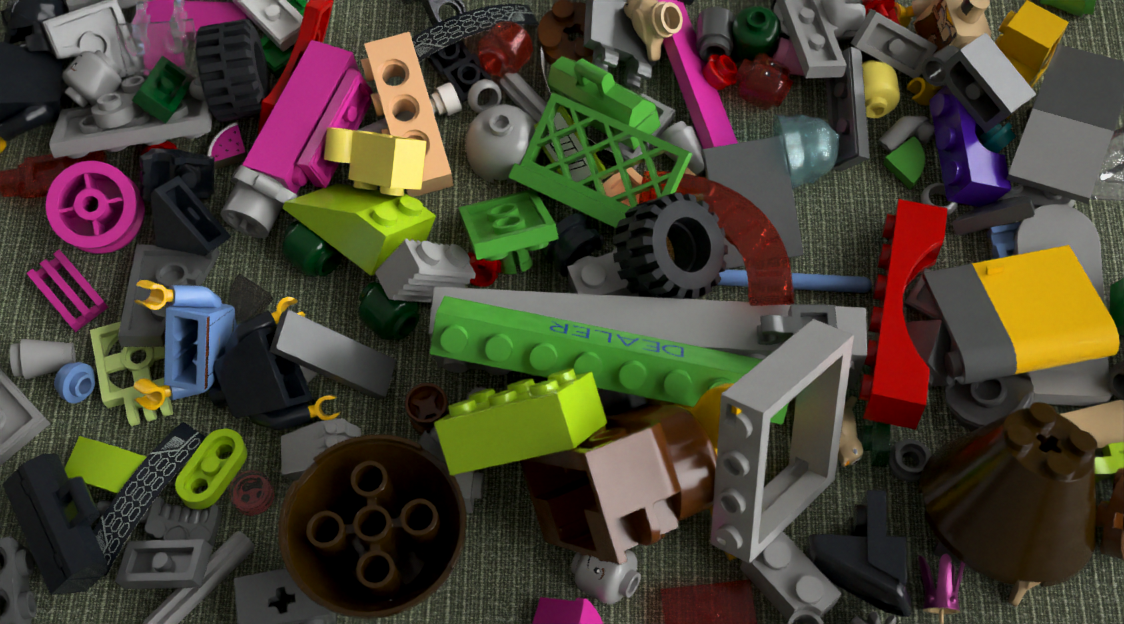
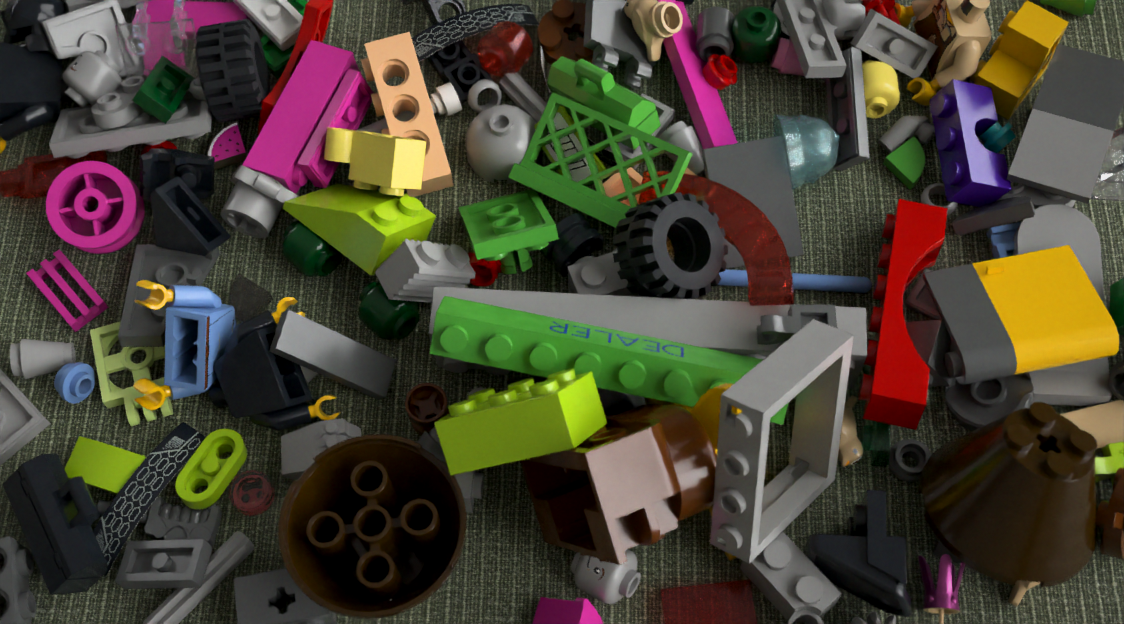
clear red head [734,53,794,110] -> none
dark grey hinge [922,33,1036,134] -> none

